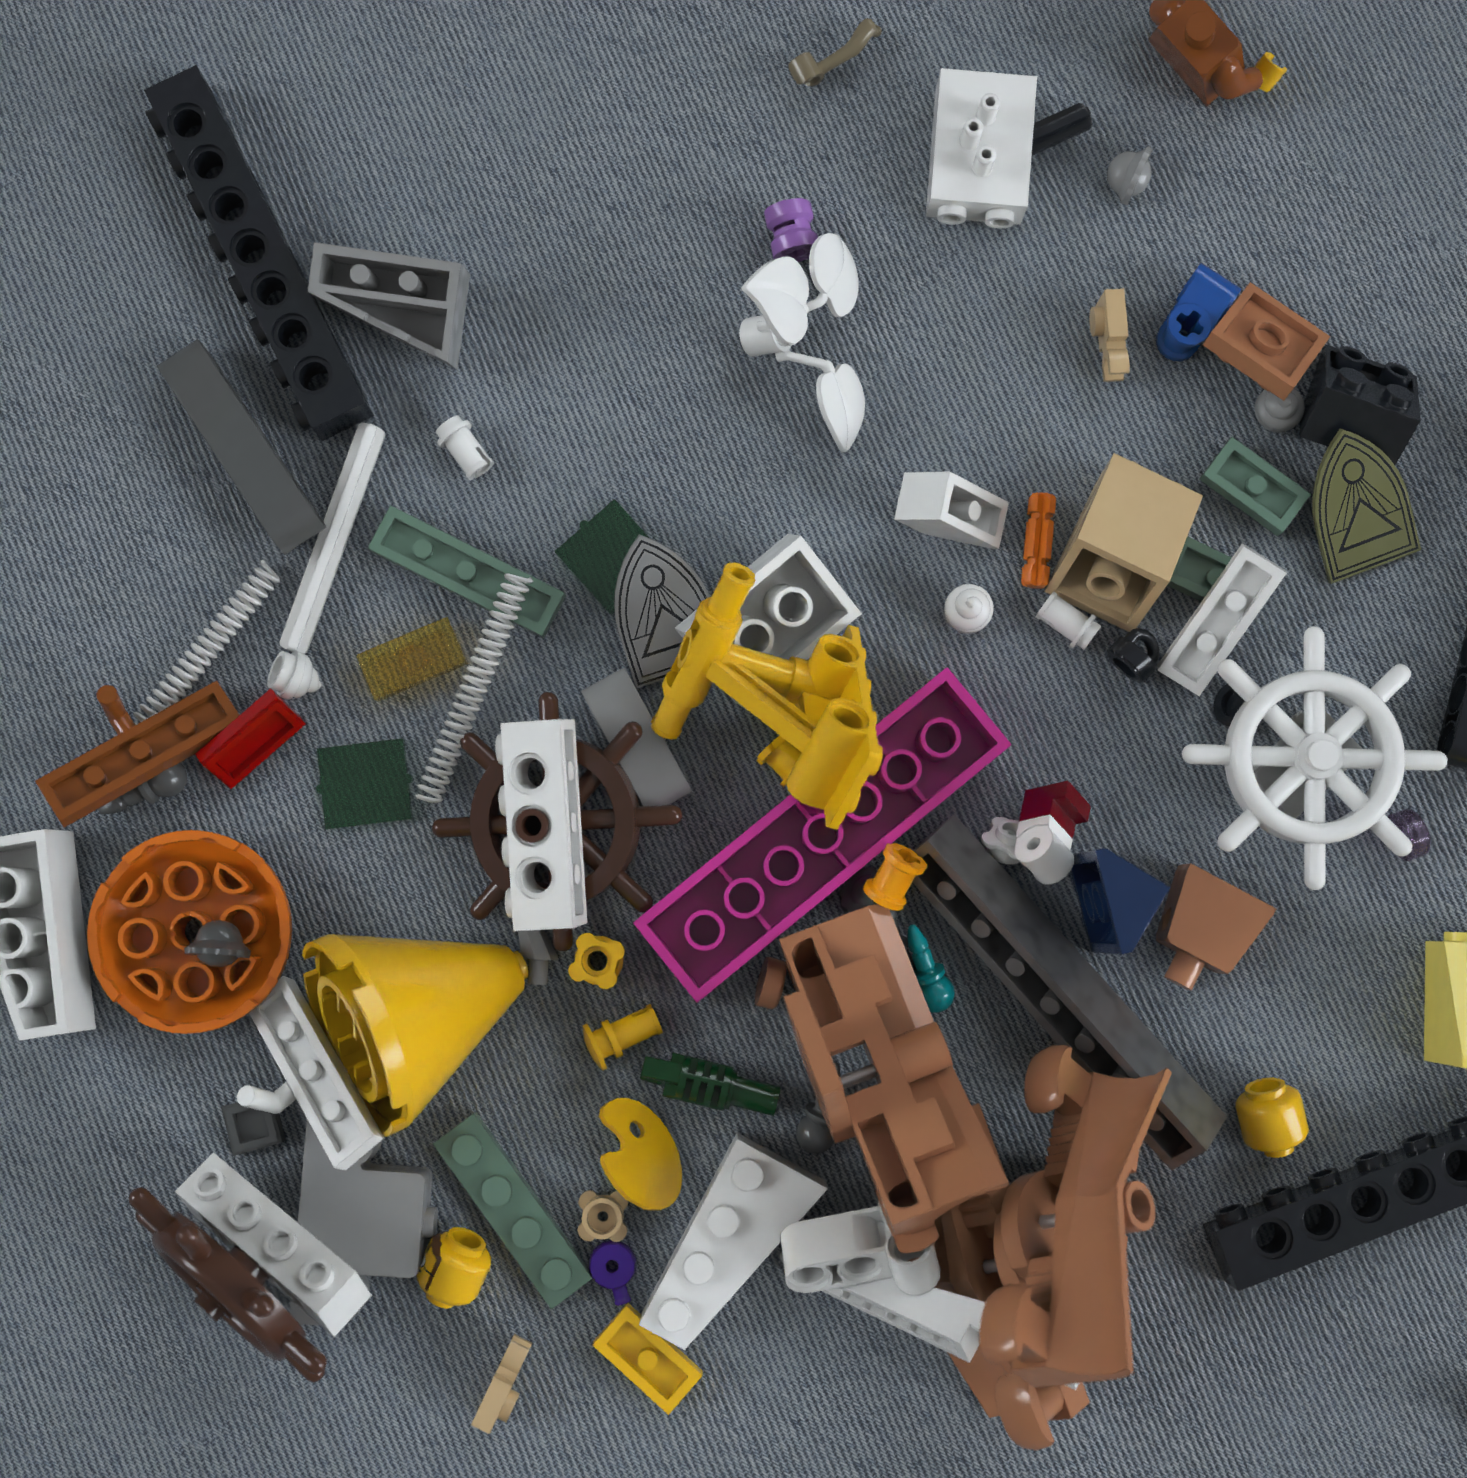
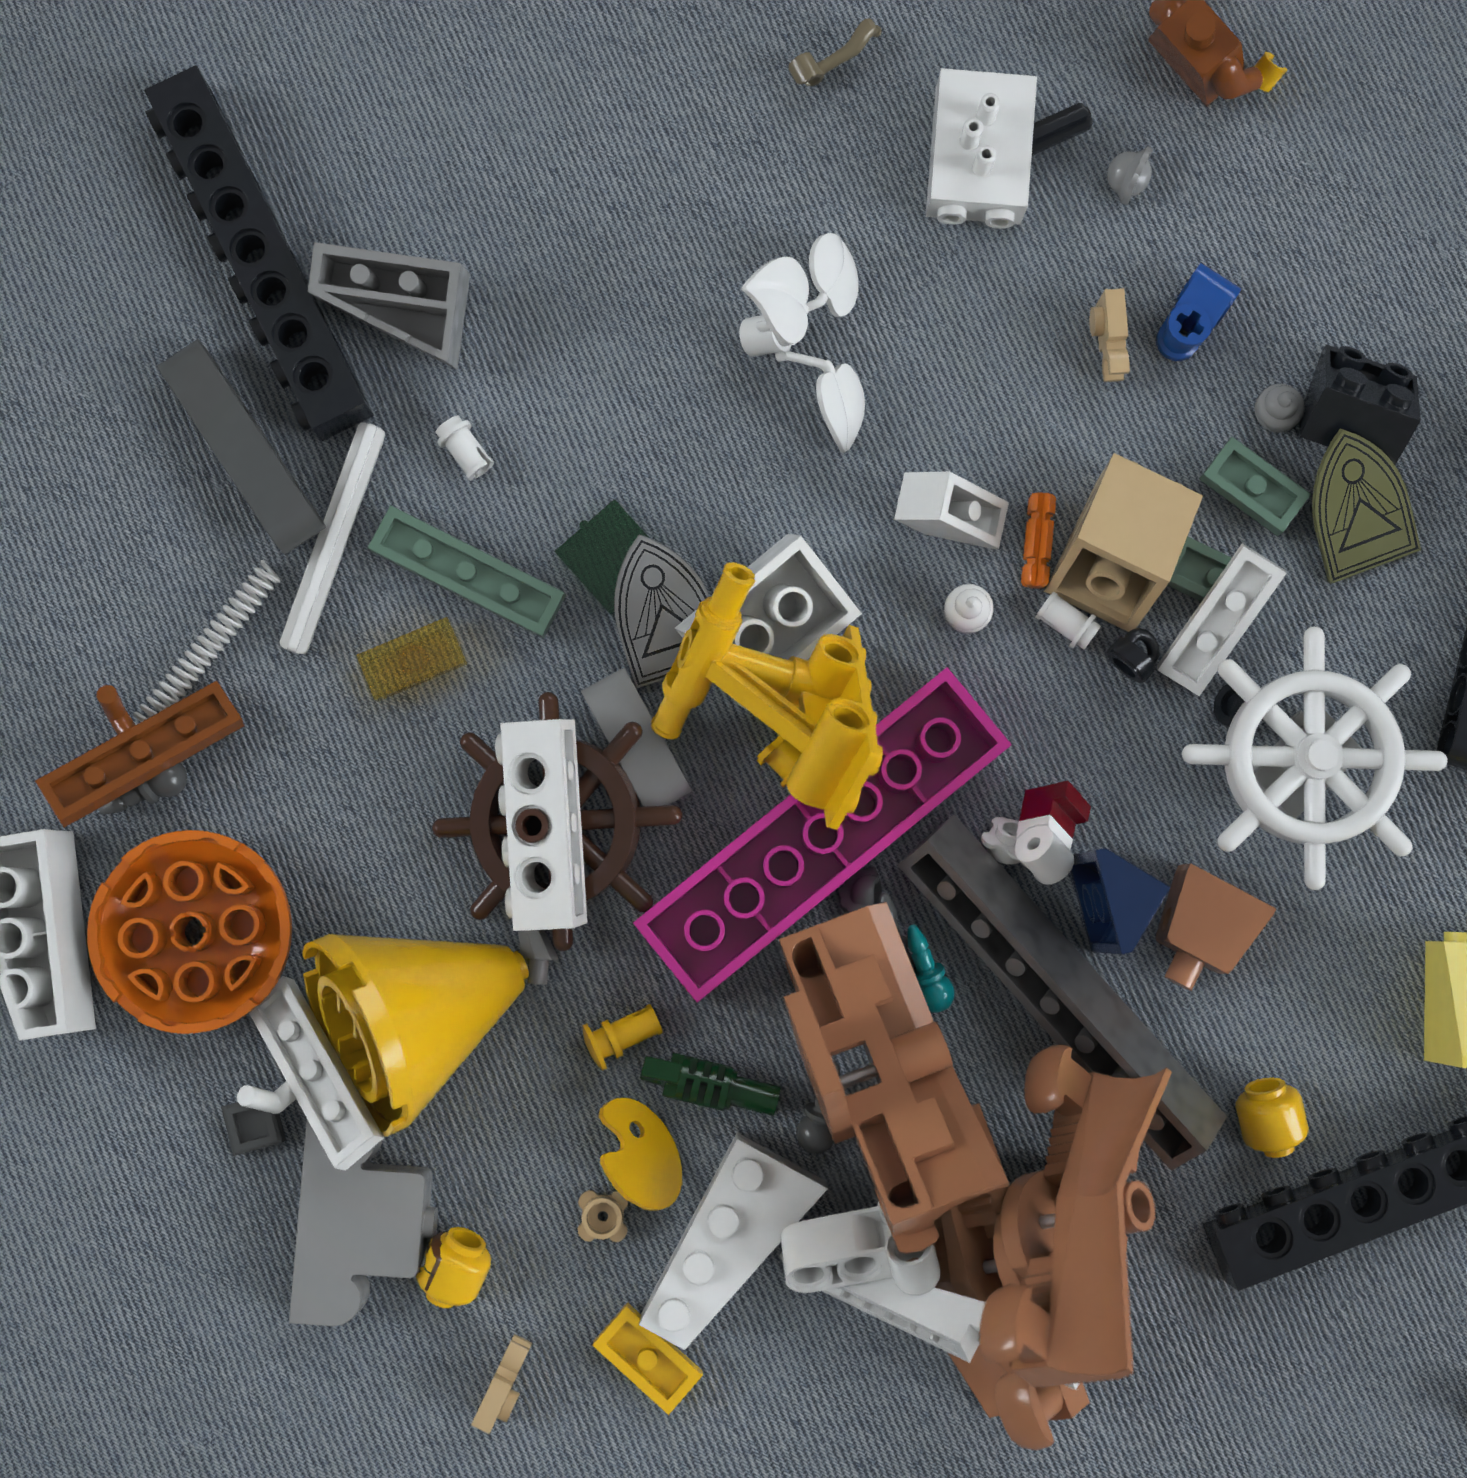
brick [128,1153,372,1382] -> none
dark grey piece [184,920,251,967] -> none
red tile [195,688,306,789] -> none
white plate [267,651,322,700] -> none
clear green piece [316,738,413,830] -> none
white piece [415,573,533,803] -> none
sand green plate [433,1112,592,1310] -> none
yellow brick [568,933,625,989] -> none
dark purple piece [589,1240,637,1306] -> none
nougat tile [755,957,787,1010] -> none
medium lavender wheel [764,198,818,262] -> none
light orange bush [863,843,927,911] -> none
nougat plate [1203,282,1331,401] -> none
clear purple tile [1387,809,1431,861] -> none

